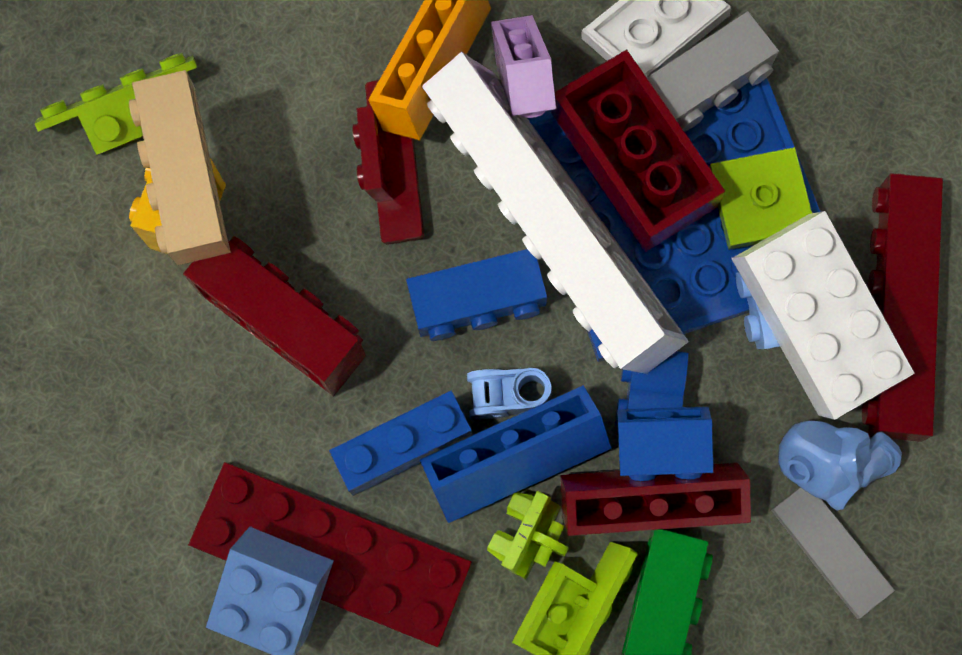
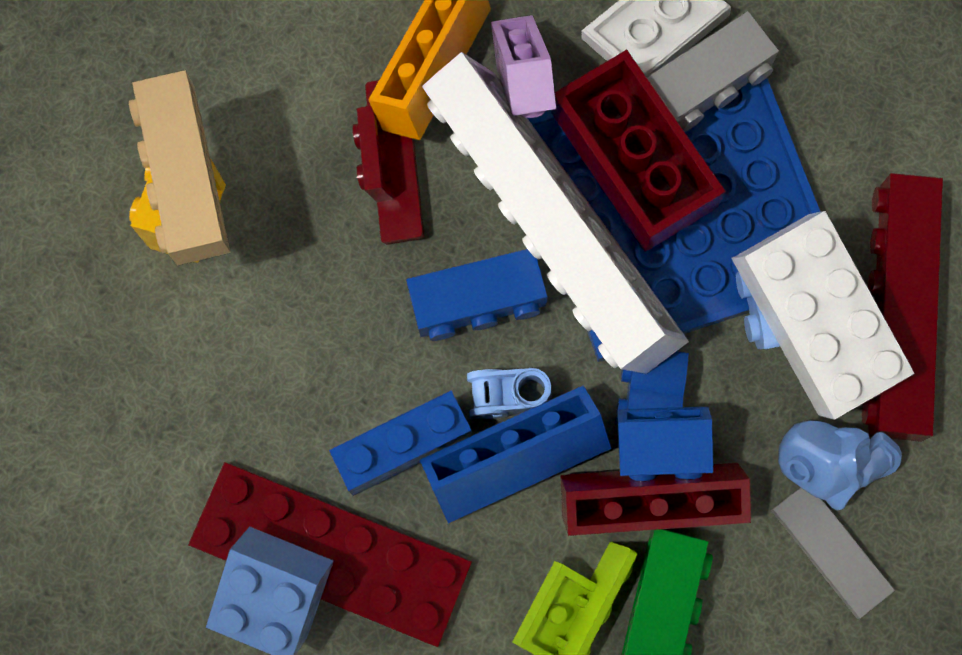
lime bracket [34,53,197,155] -> none
dark red brick [183,236,366,397] -> none
lime hips [487,491,569,580] -> none
lime plate [709,147,812,250] -> none

